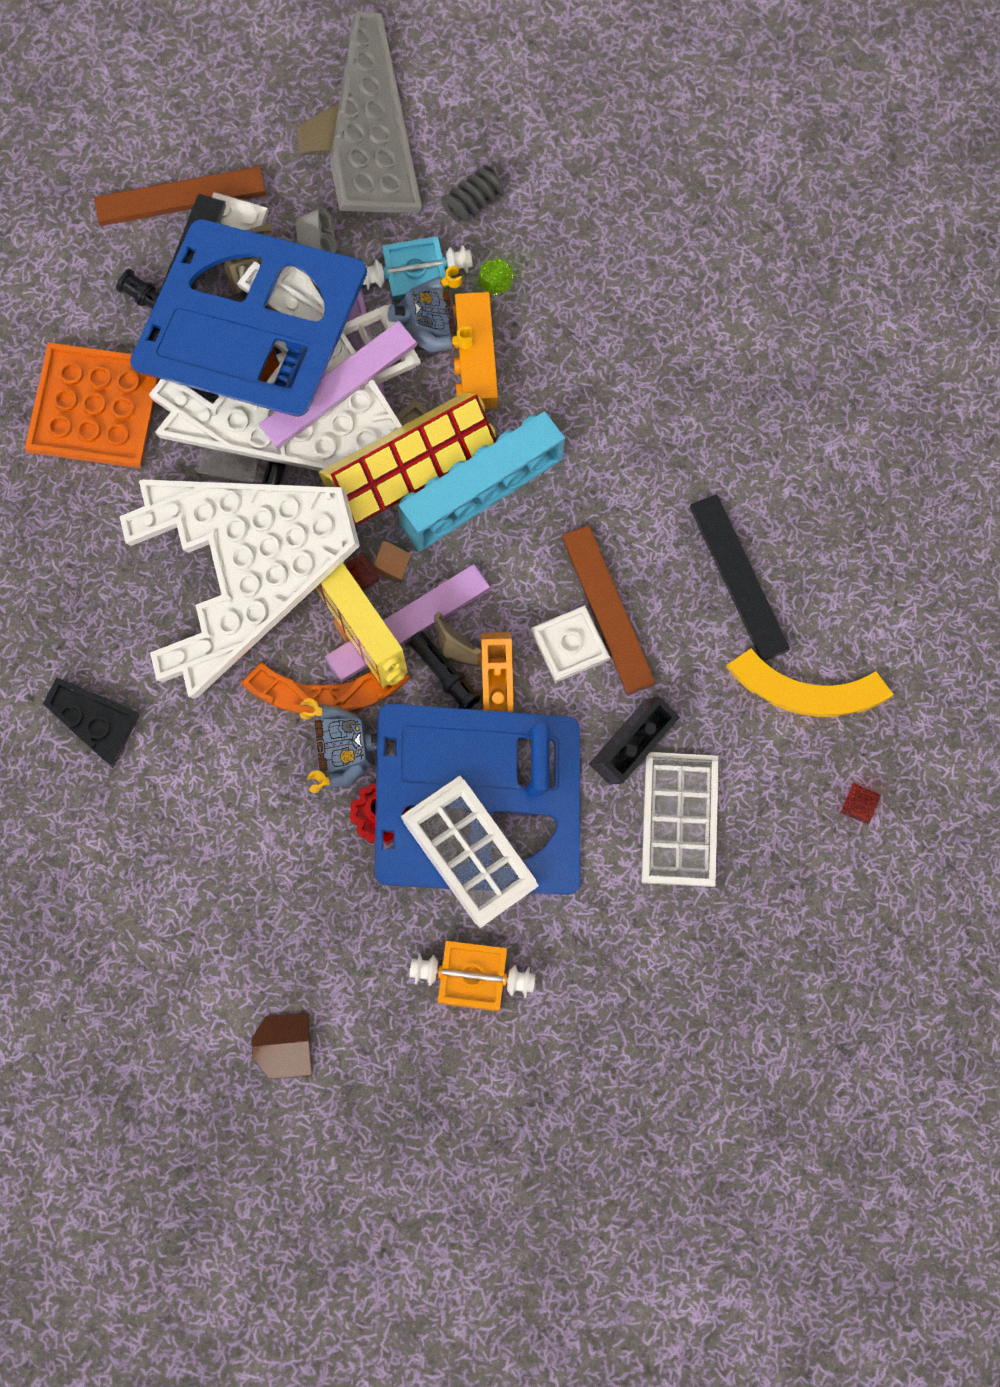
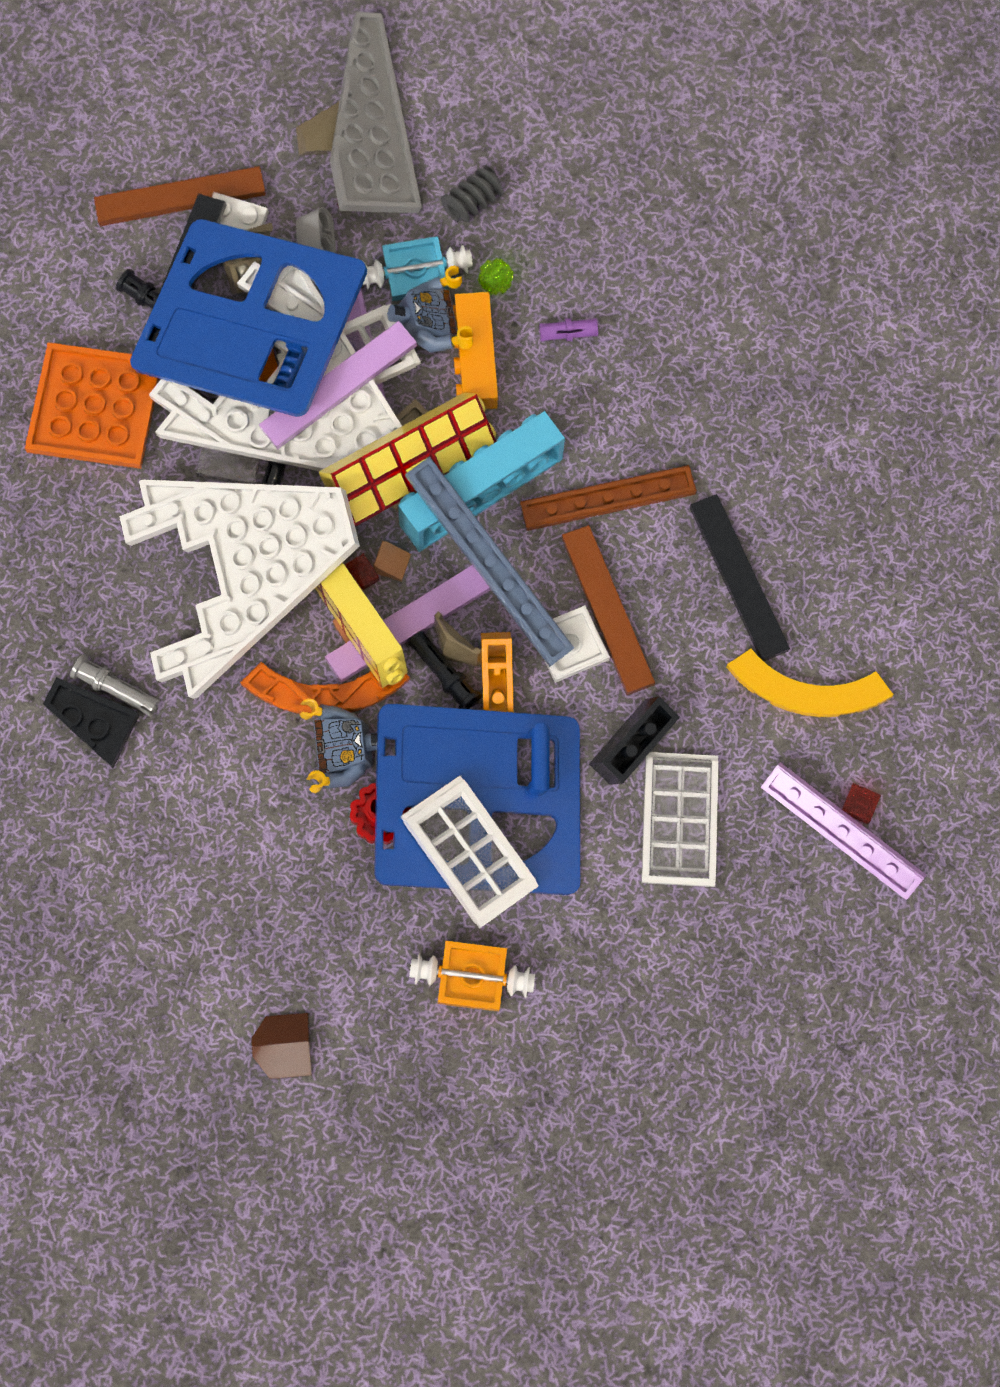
none -> light grey pin [70,654,160,717]
none -> sand blue tile [405,456,574,667]
none -> dark orange tile [520,465,697,531]
none -> medium lavender pin [539,318,598,342]
none -> tile [761,762,926,900]

